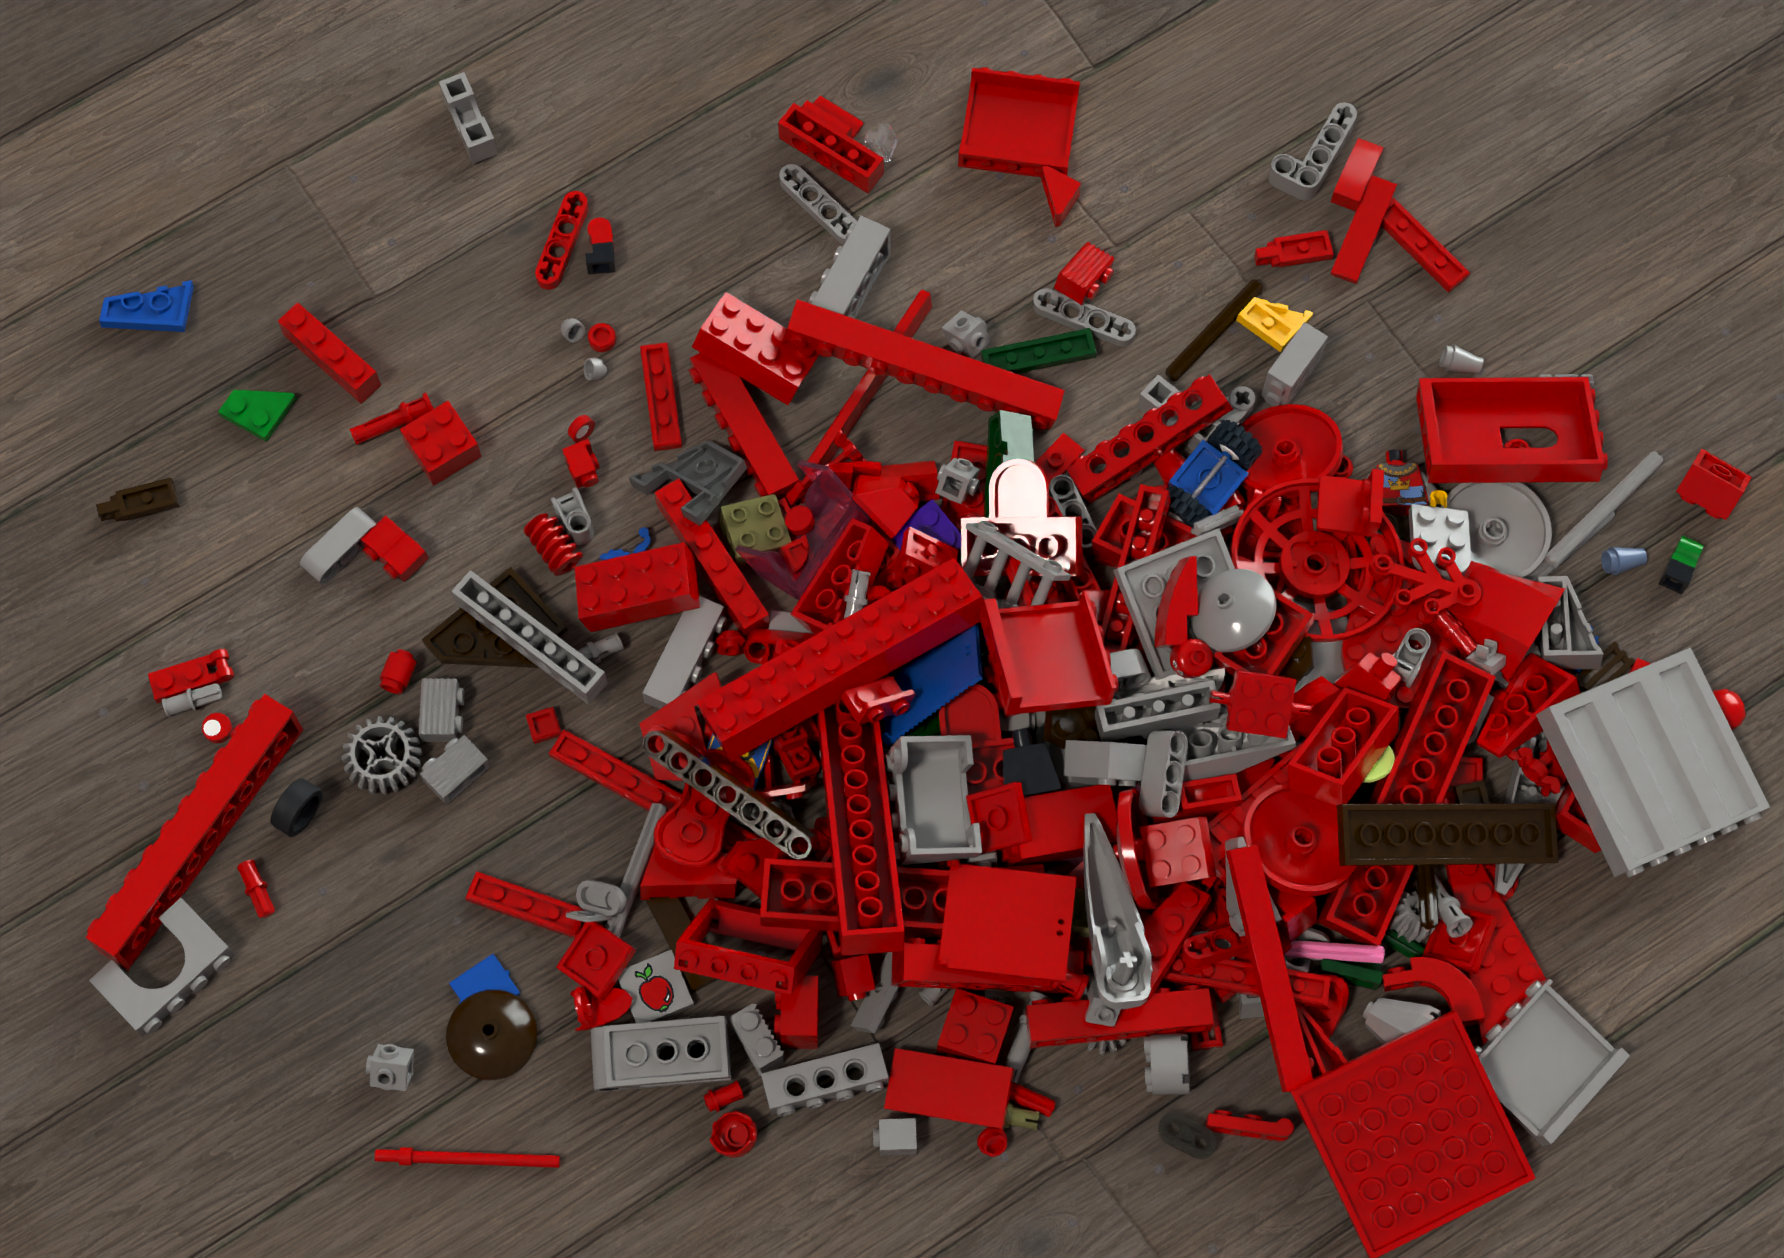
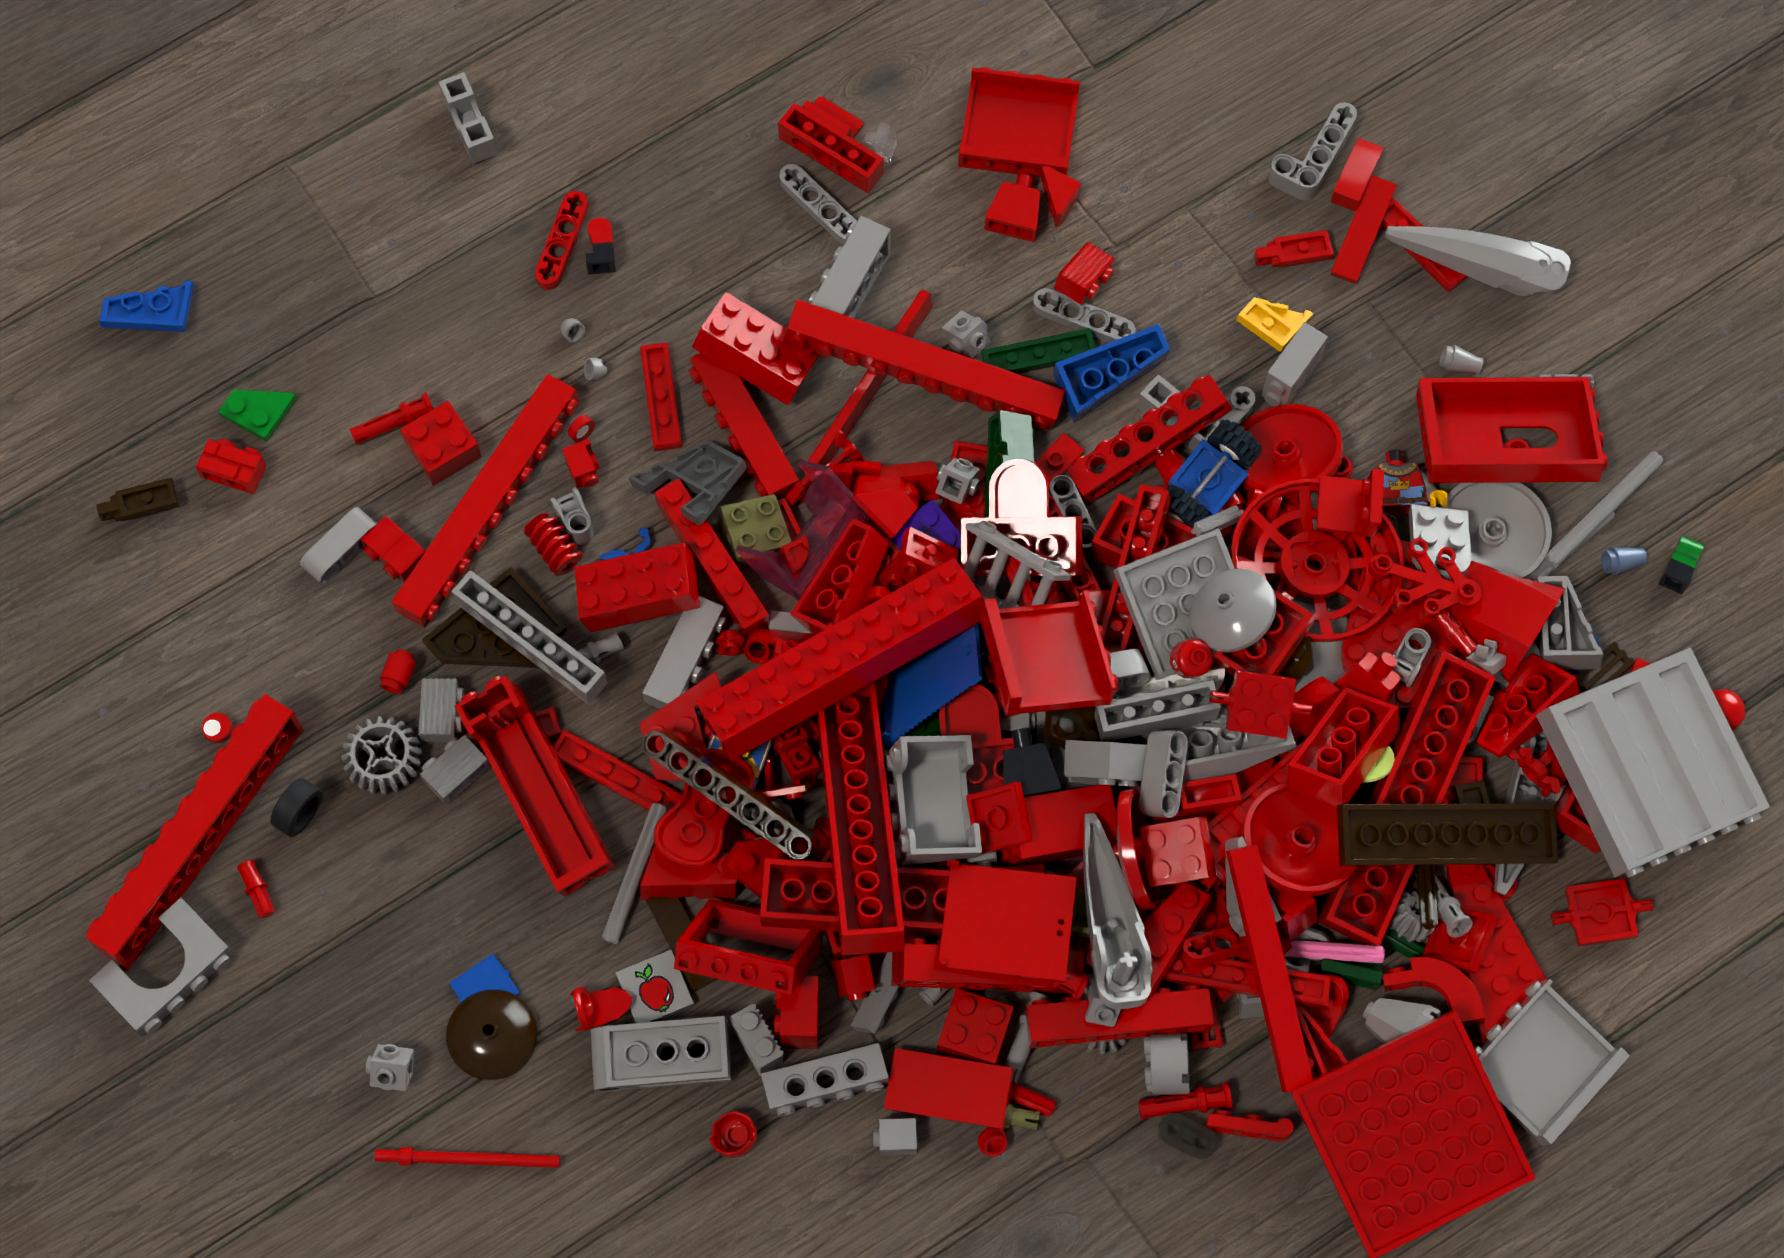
red plate [148,649,234,703] -> none
light grey axle [162,683,222,717] -> none
red brick [278,302,381,404] -> none
red tile [465,871,584,939] -> none
red plate [556,921,637,1001] -> none
light grey bracket [566,880,627,922] -> none
red tile [588,323,616,352] -> none
red pin [703,1080,744,1113] -> none
red tile [785,505,815,536] -> none
red bracket [841,676,916,725] -> none
light grey pin [844,569,871,619] -> none
red slope [1154,556,1198,648] -> none
dark brown axle [1165,279,1263,381] -> none
red slope [1676,449,1752,520] -> none
none -> red brick [196,439,266,494]
none -> red brick [391,374,579,628]
none -> red brick [454,676,616,897]
none -> red torso [984,174,1040,243]
none -> blue wedge [1052,324,1170,423]
none -> red pin [1138,1082,1233,1119]
none -> light grey piece [1384,226,1571,296]
none -> red plate [1550,878,1653,947]

